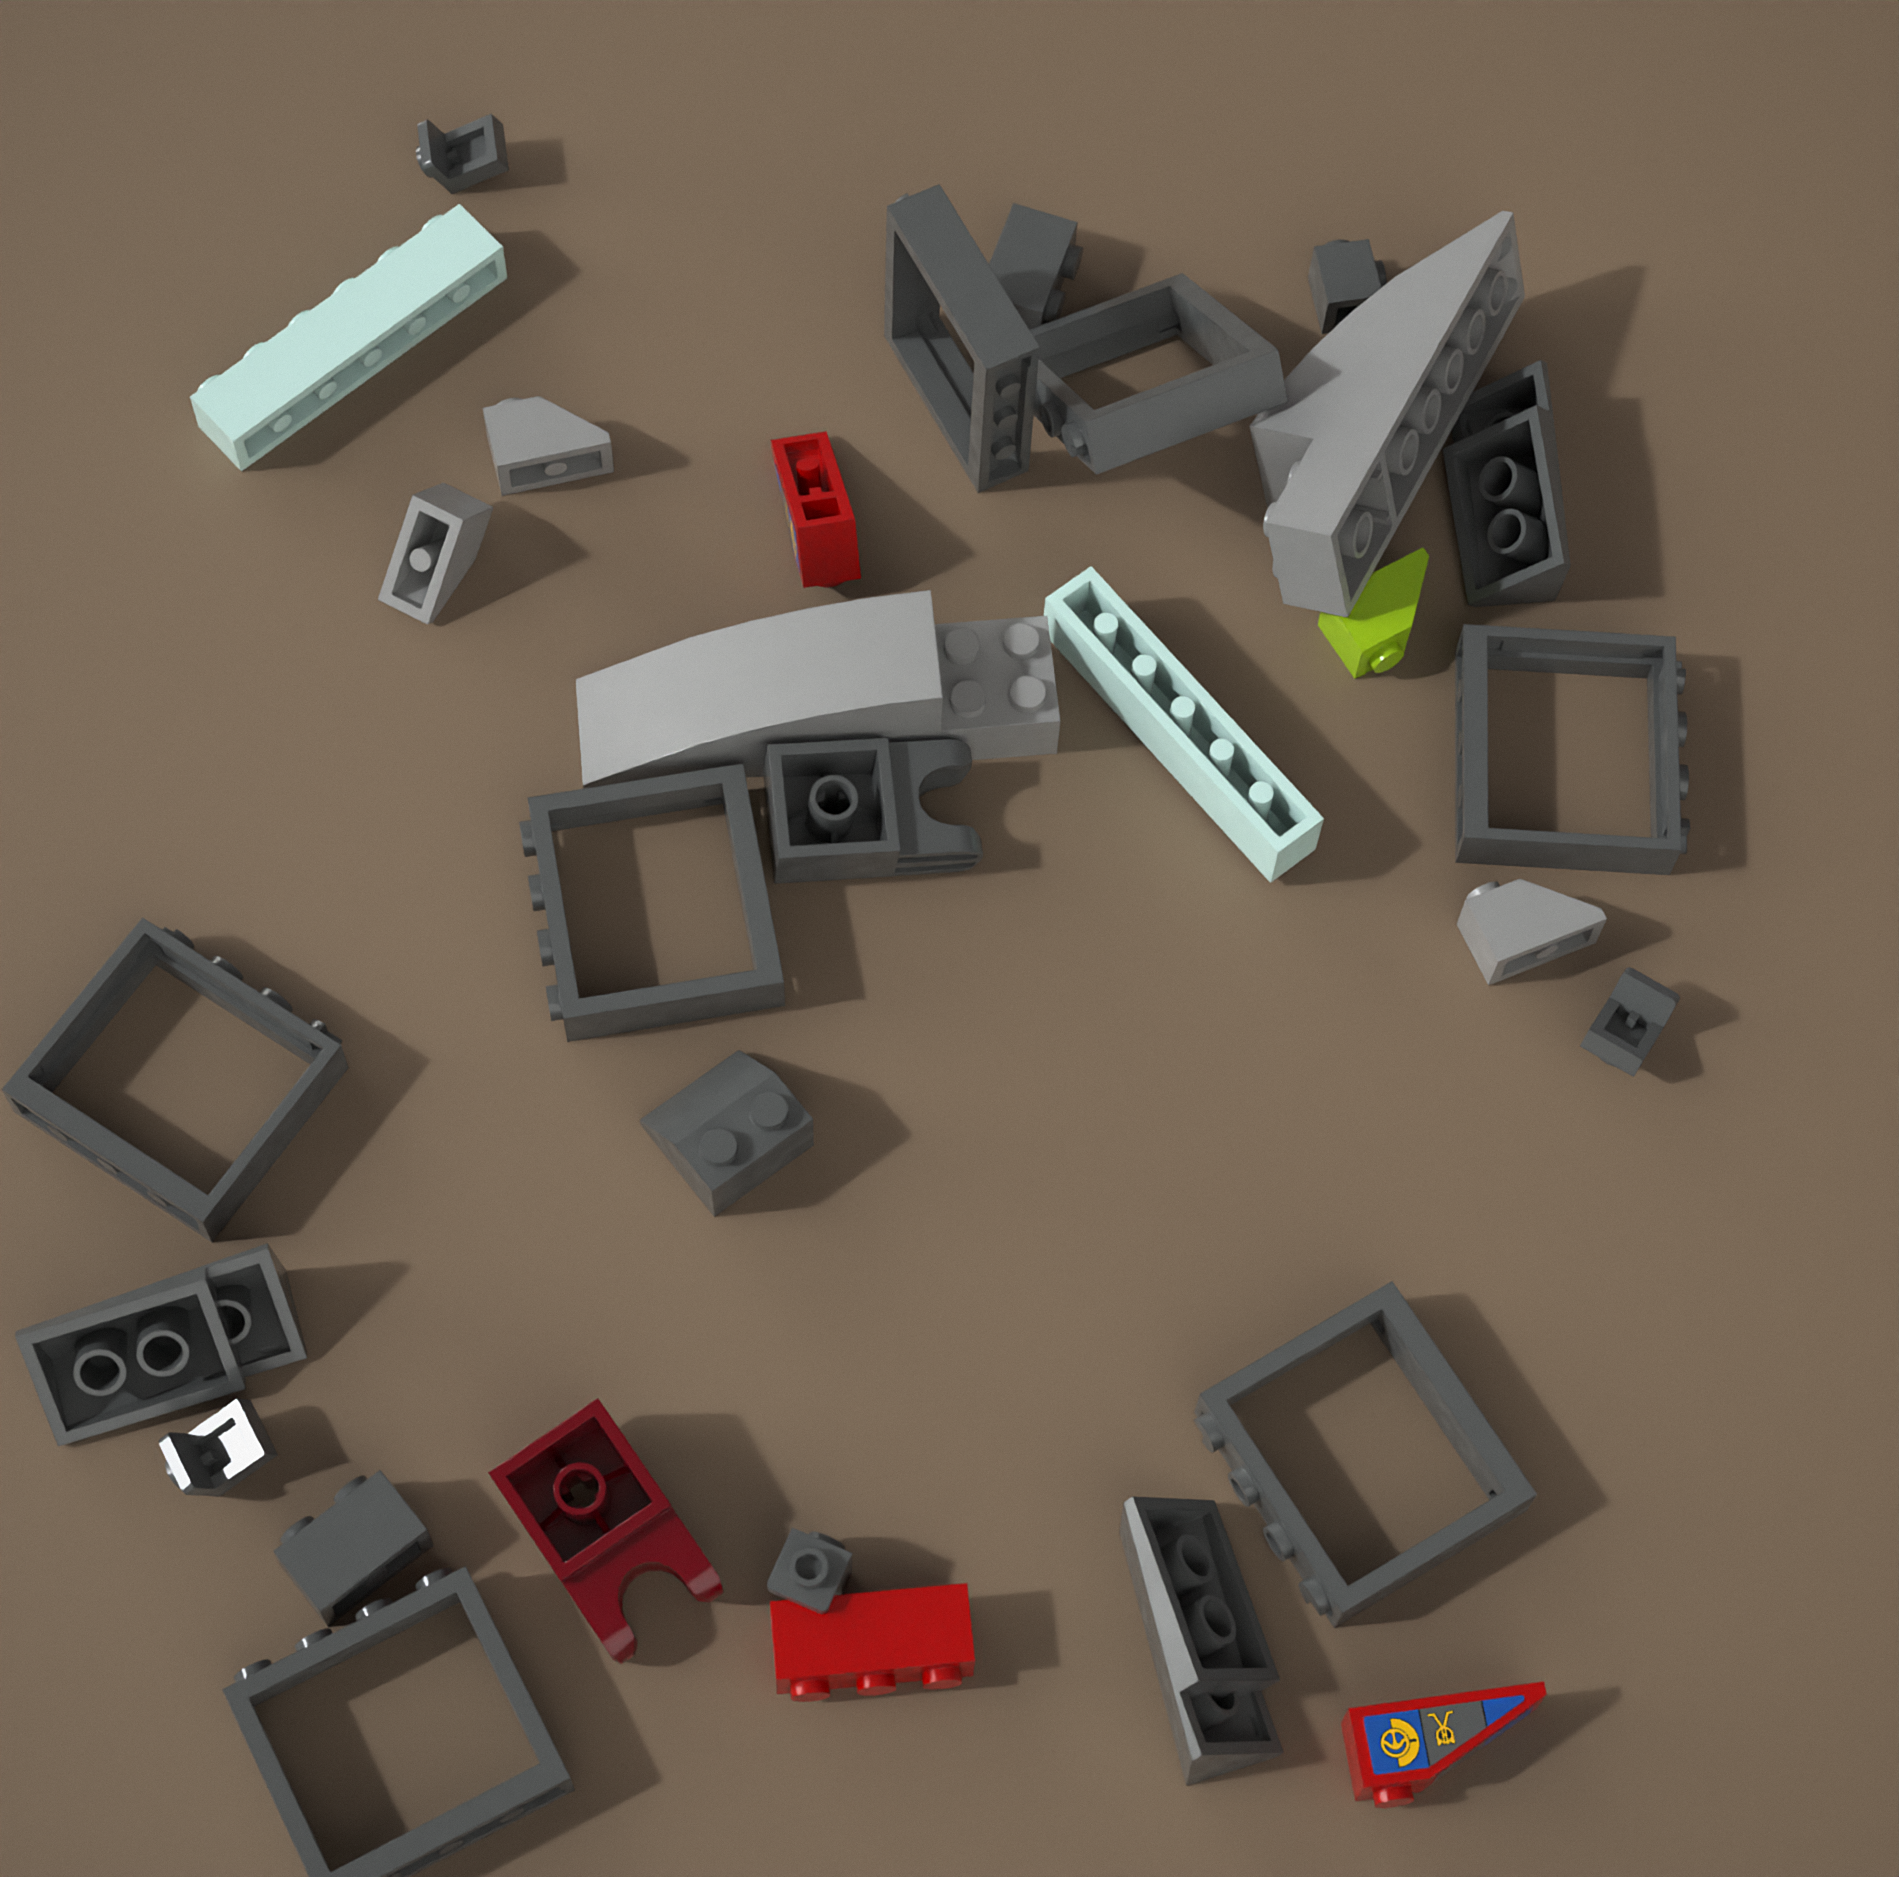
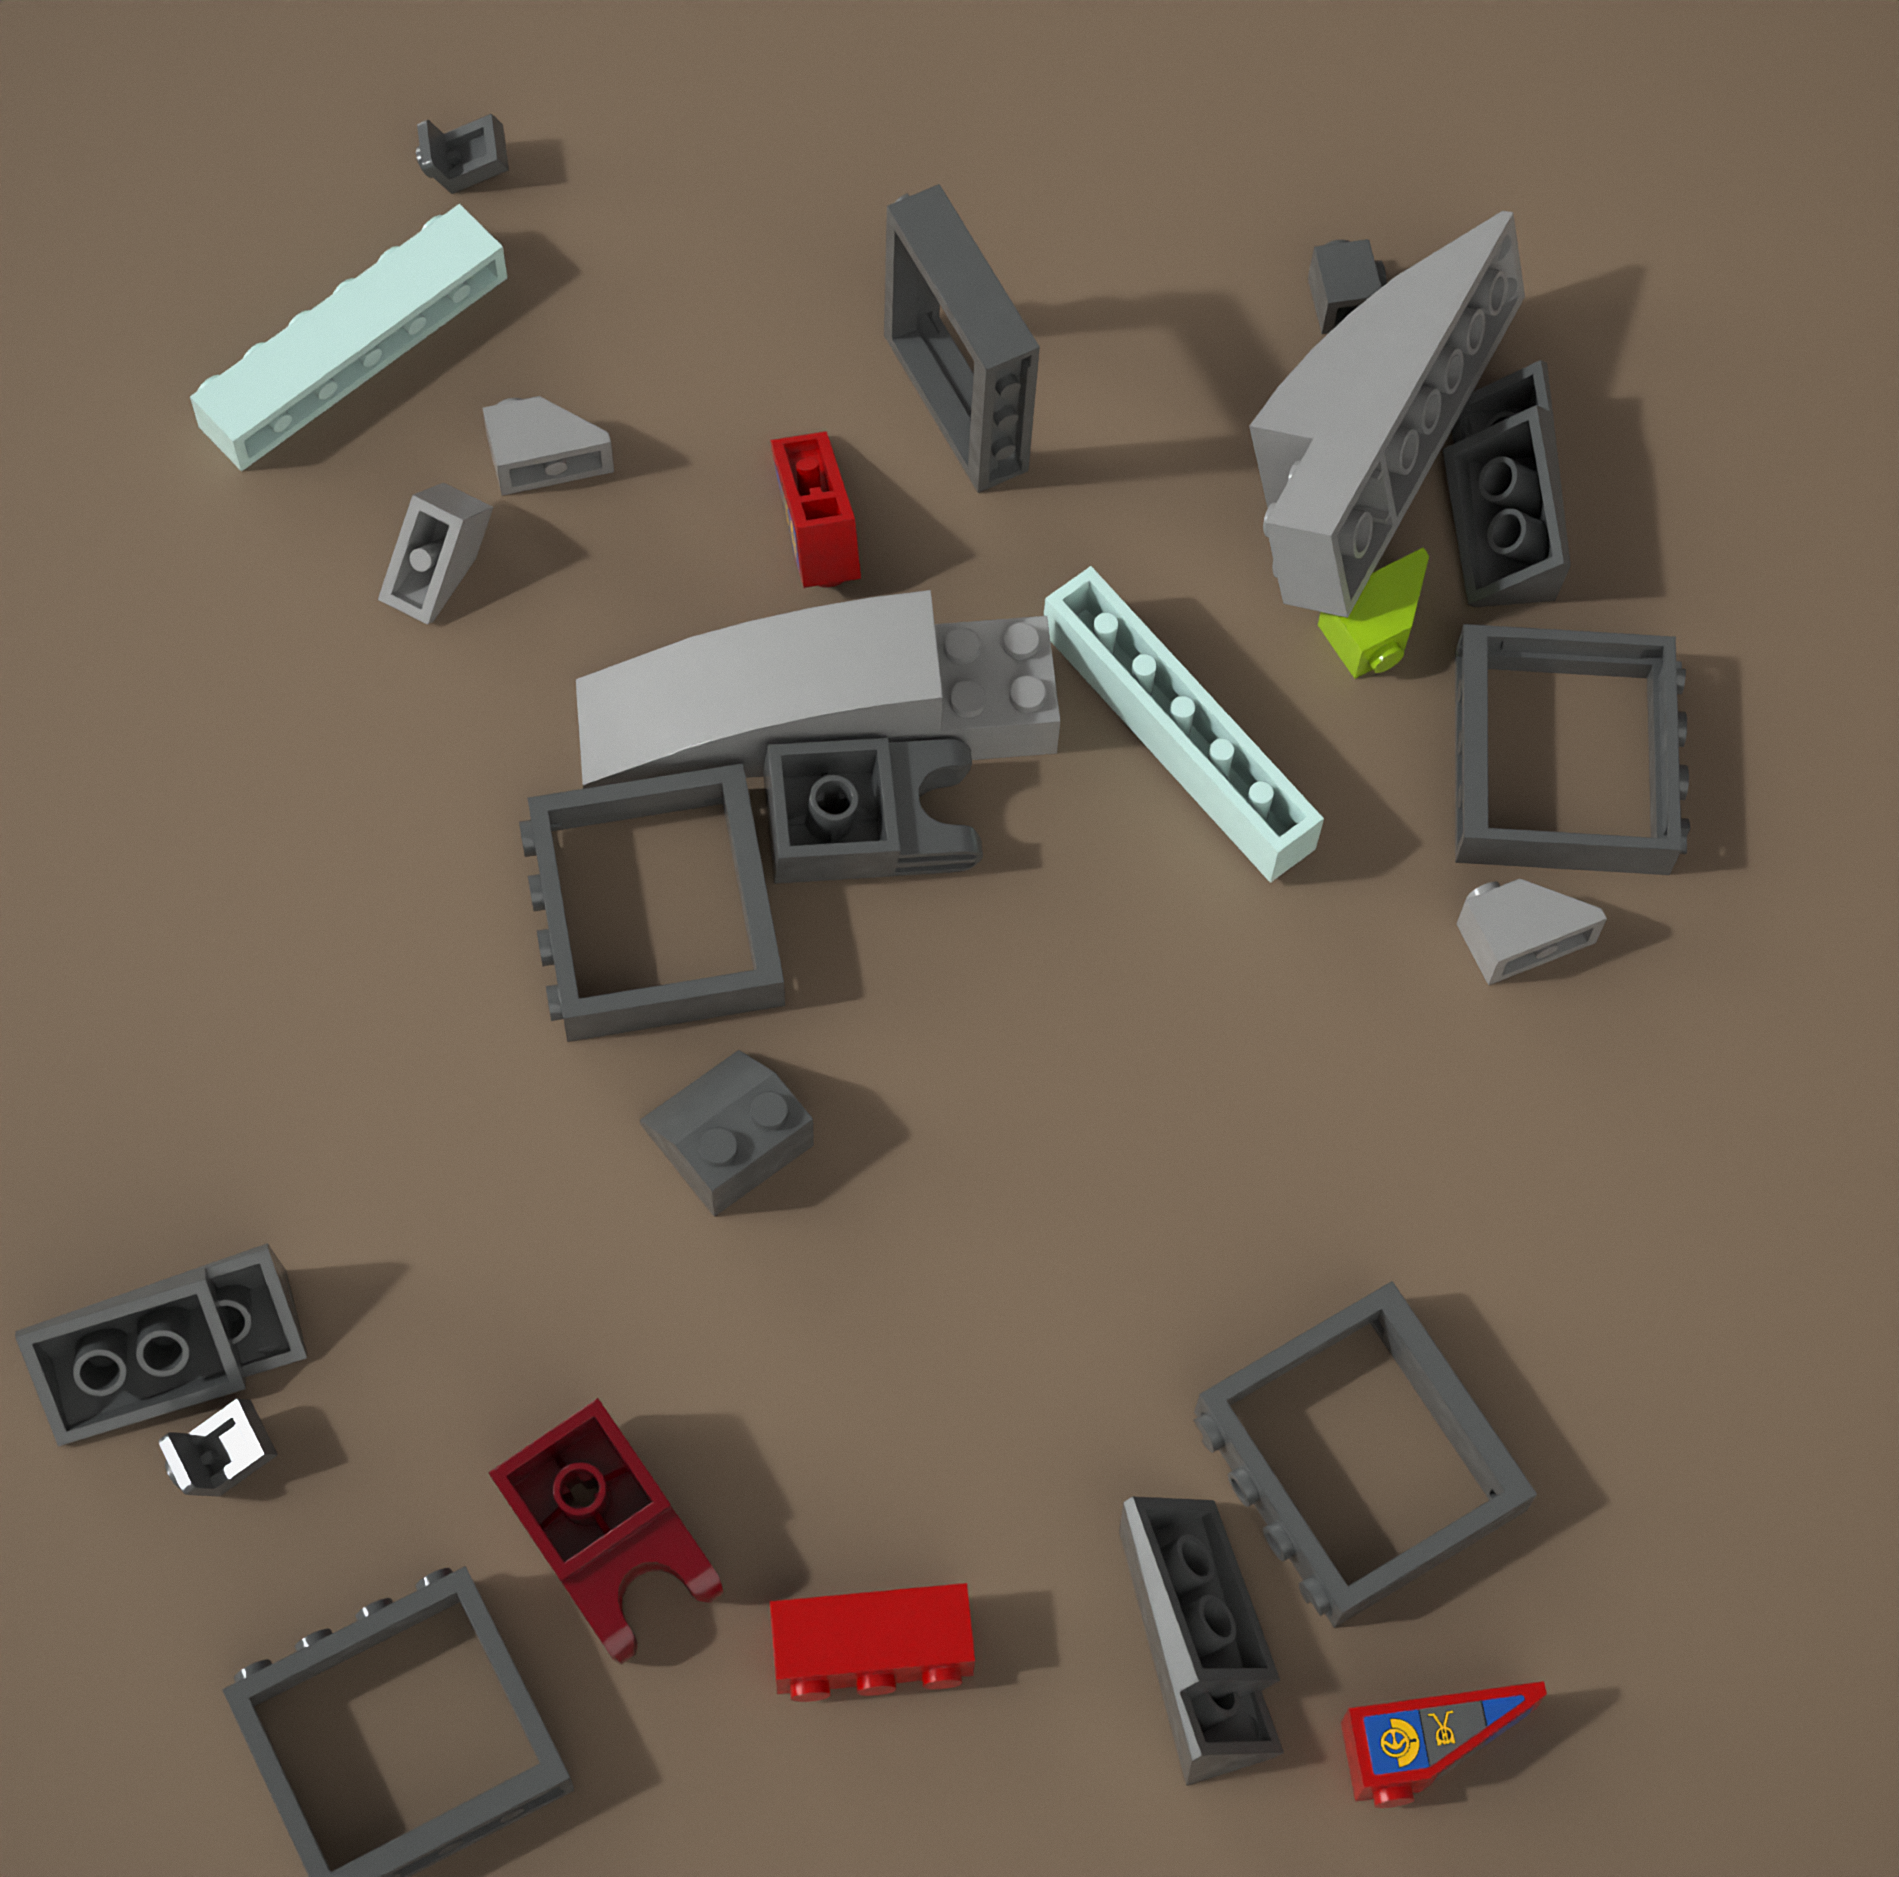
dark grey window [2,917,348,1242] -> none
dark grey brick [273,1470,434,1627] -> none
dark grey bracket [767,1528,853,1614] -> none
dark grey brick [989,203,1083,330] -> none
dark grey window [1030,273,1288,475] -> none
dark grey bracket [1580,967,1680,1077] -> none

